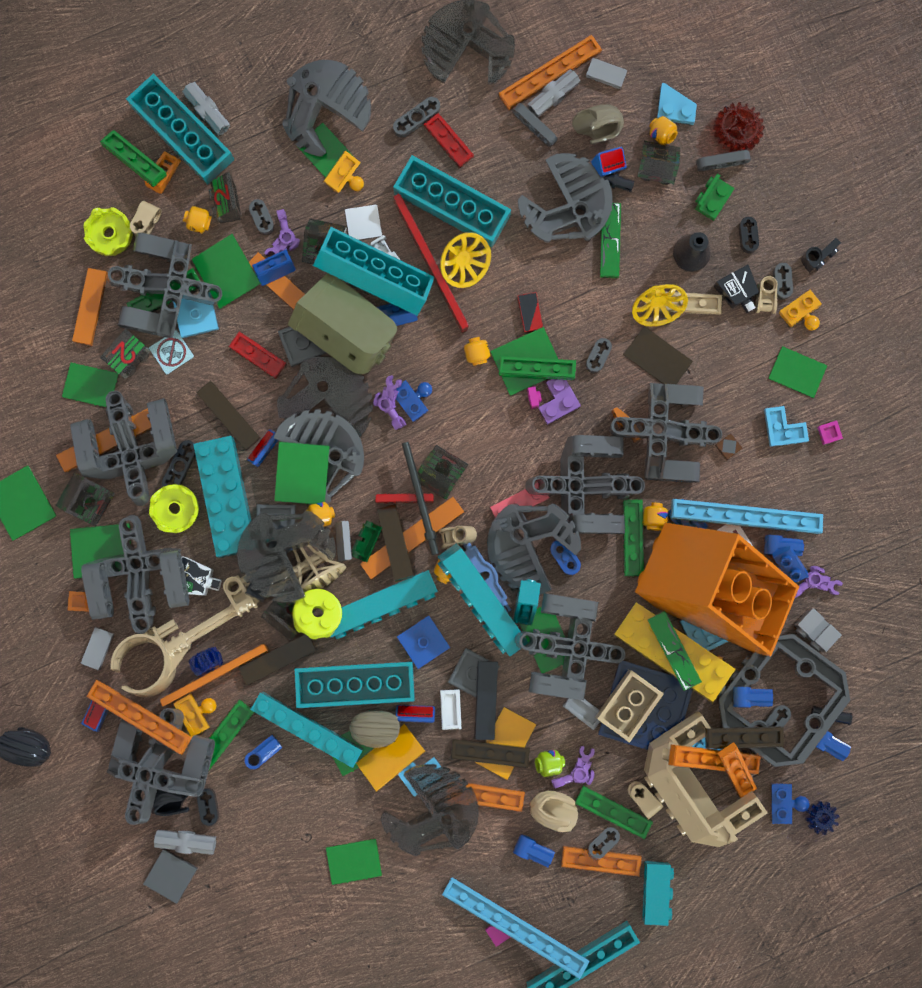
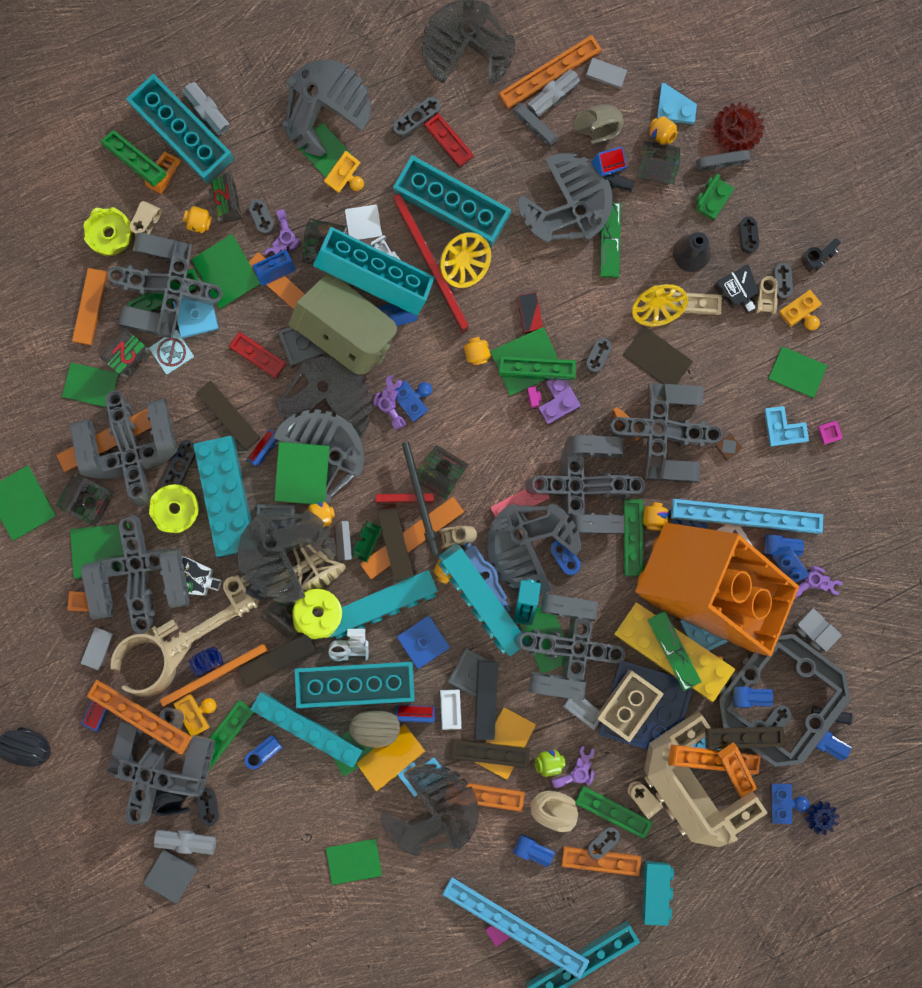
none -> white piece [329,629,369,661]

